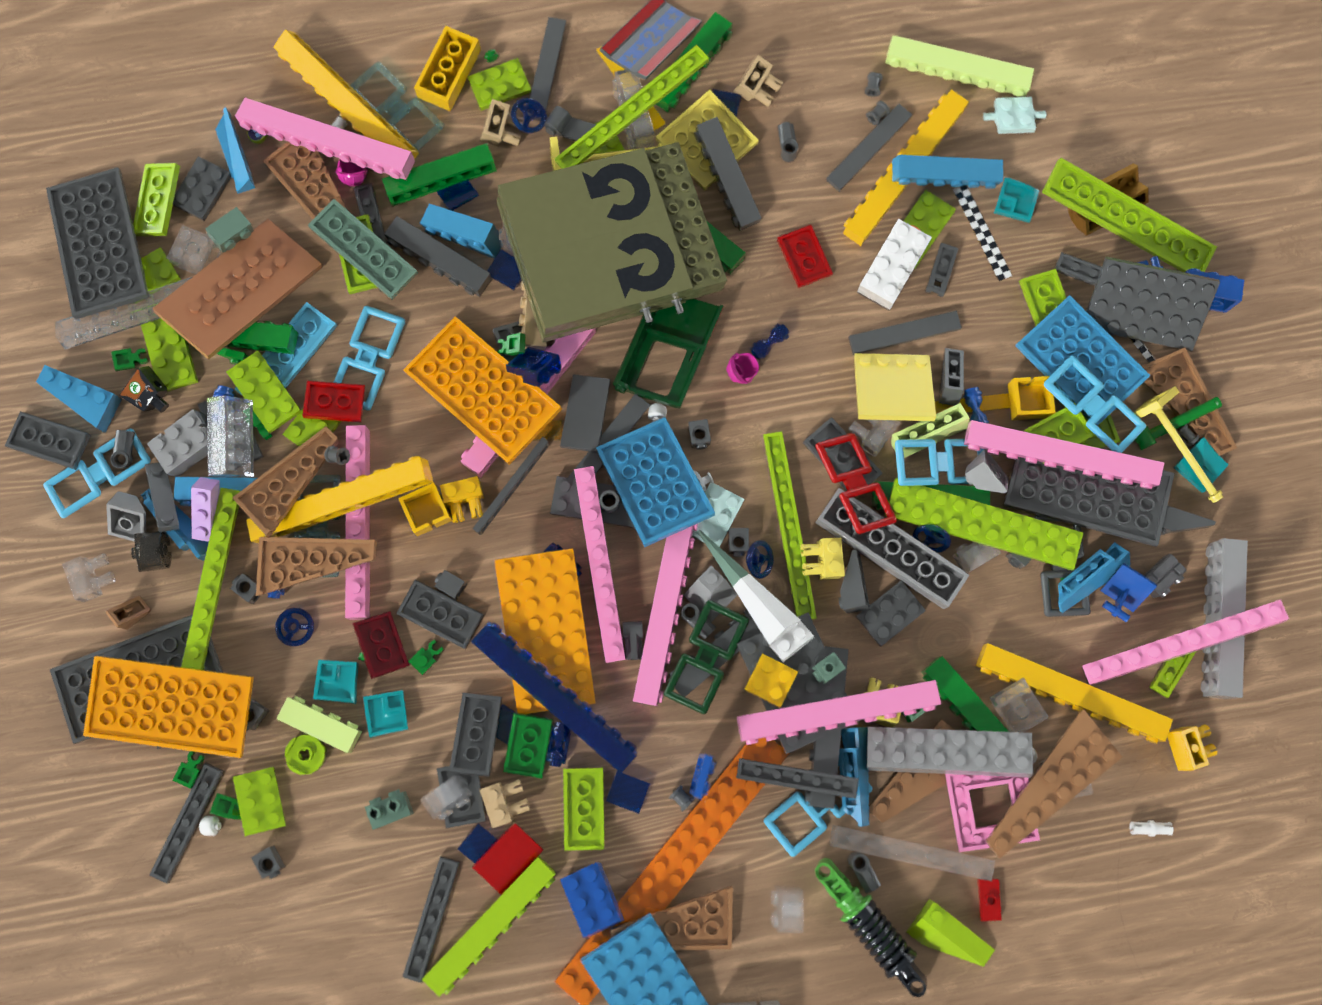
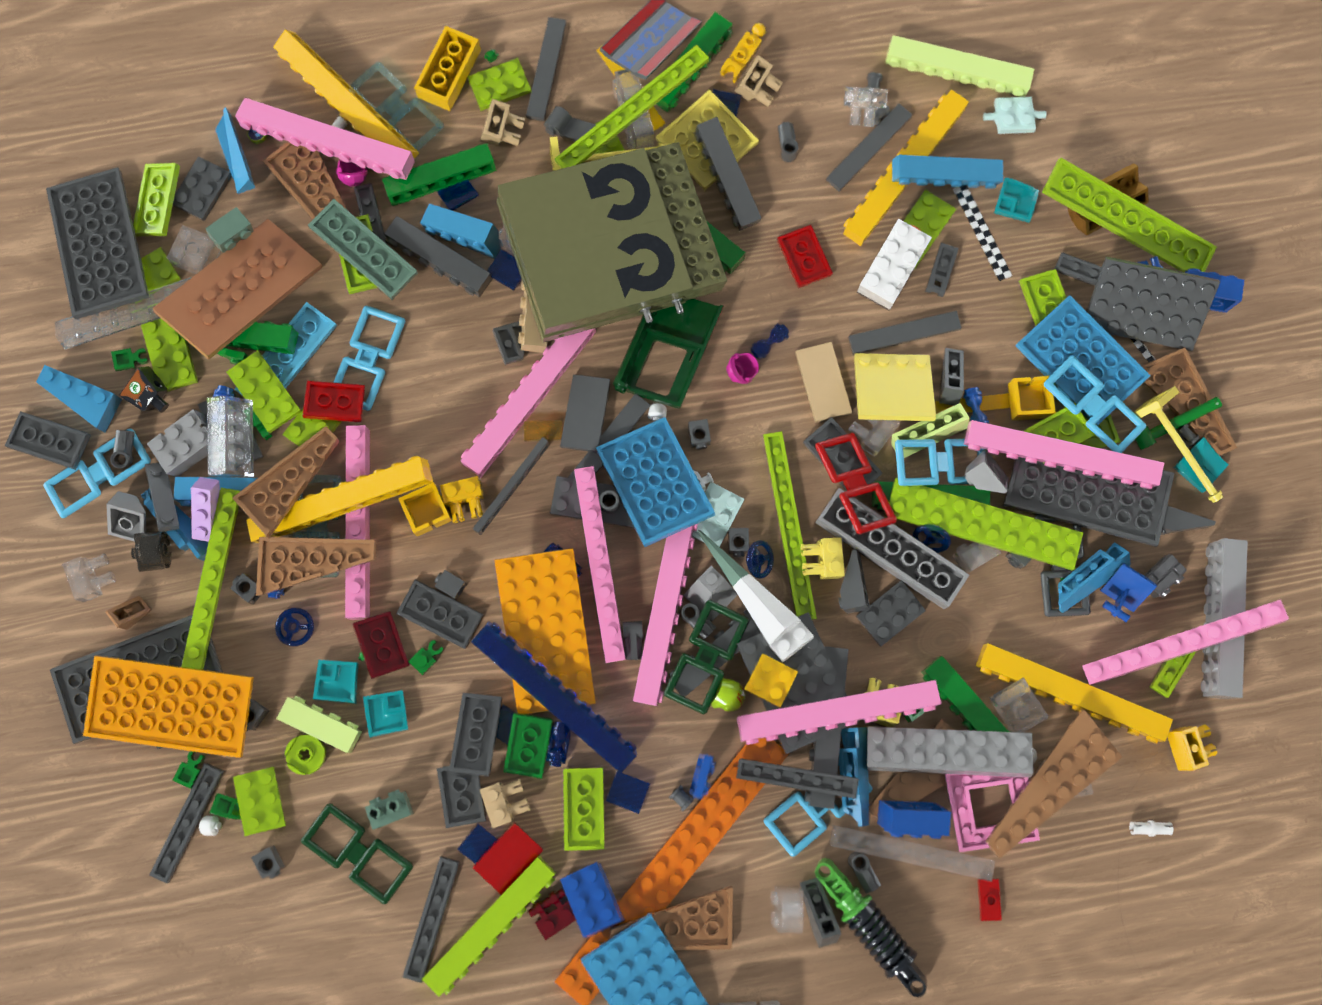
dark grey bush [324,446,350,465] -> none
light orange plate [403,316,562,465] -> none
clear brick [420,775,473,821] -> none
green plate [497,333,526,356] -> none
clear blue plate [506,347,561,387] -> none
clear blue piece [511,98,547,133] -> none
sand green brick [813,652,846,684] -> none
lime wedge [906,899,995,967] -> none
none -> dark green bar [301,803,413,905]
none -> dark red plate [528,888,576,941]
none -> lime helmet [710,678,745,712]
none -> yellow plate [720,23,766,83]
none -> tan tile [795,342,852,423]
none -> dark grey slope [800,878,841,948]
none -> clear brick [844,87,888,127]
none -> blue brick [877,800,951,839]

